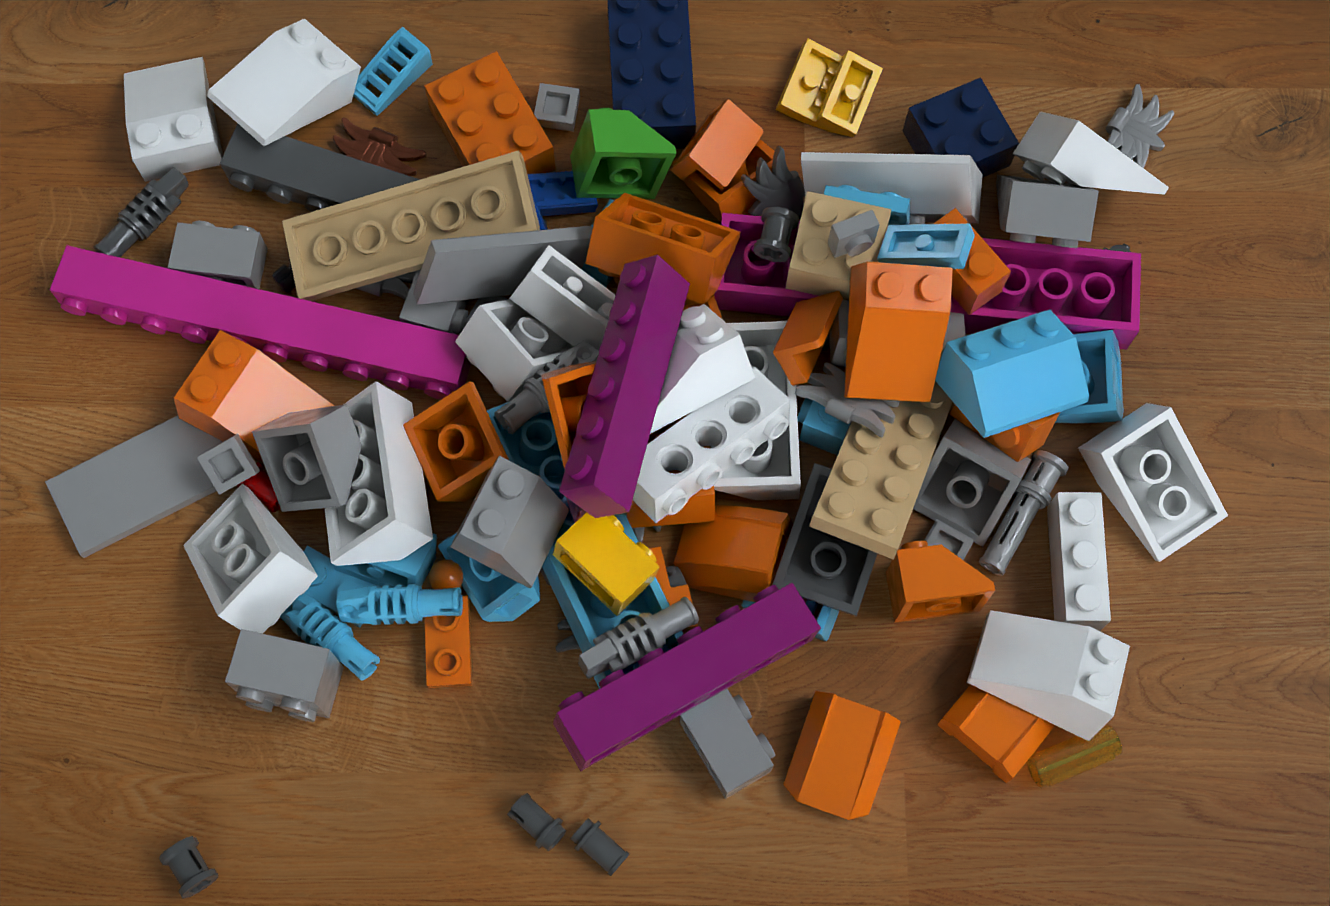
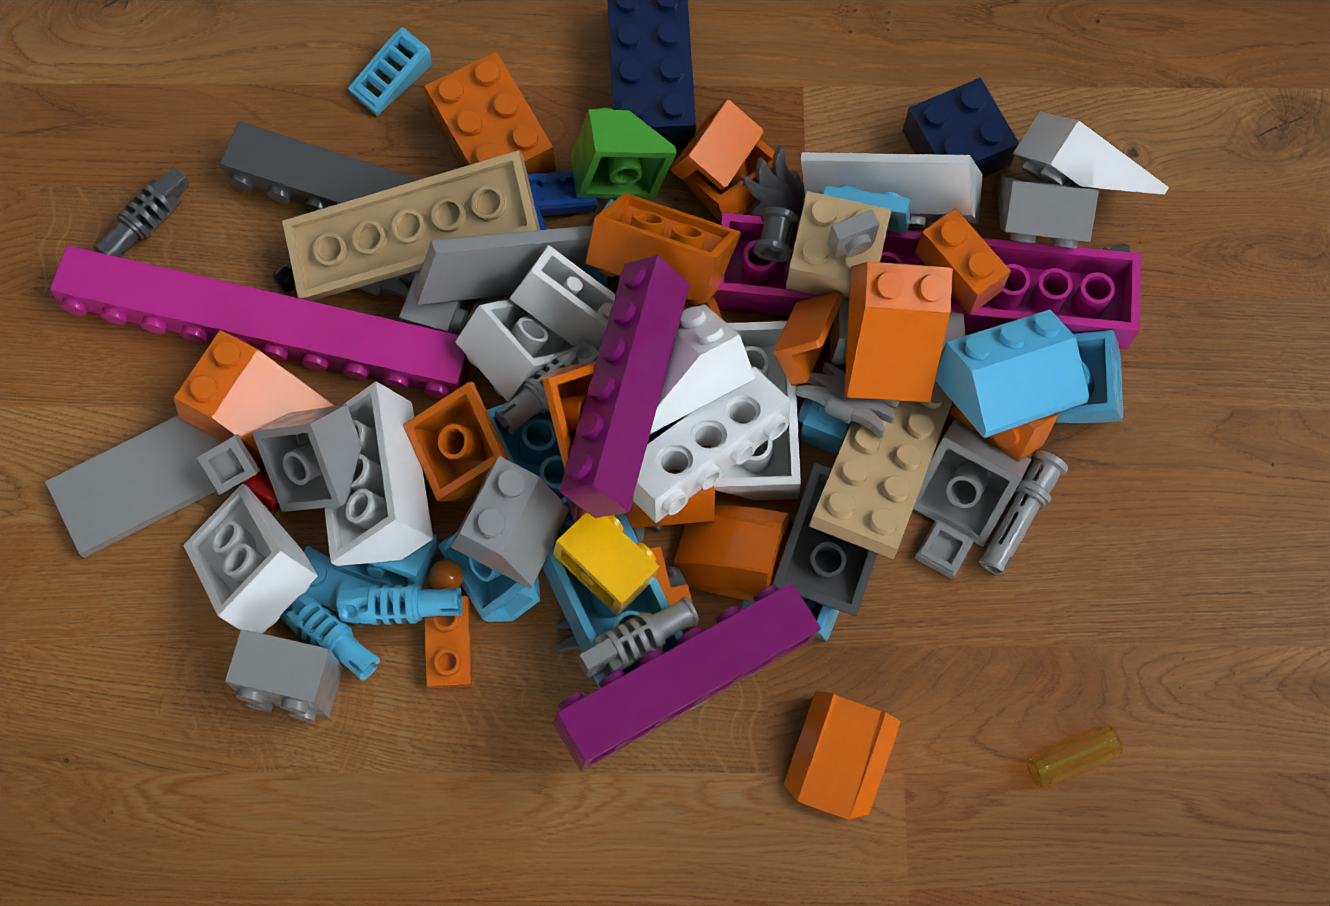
white slope [124,57,223,182] -> none
dark grey bush [159,836,219,899] -> none
light grey brick [167,221,268,289] -> none
white slope [207,19,361,146] -> none
copper piece [333,117,426,176] -> none
dark grey pin [507,793,567,851] -> none
light grey plate [534,83,580,132] -> none
dark grey pin [570,818,629,876] -> none
light grey brick [680,689,775,799] -> none
yellow slope [775,38,883,137] -> none
medium azure plate [877,223,975,269] -> none
orange slope [886,541,995,623] -> none
orange slope [937,684,1055,783] -> none
white slope [967,610,1130,741] -> none
white brick [1047,492,1111,631] -> none
white slope [1078,403,1228,562] -> none
light grey piece [1106,84,1175,168] -> none

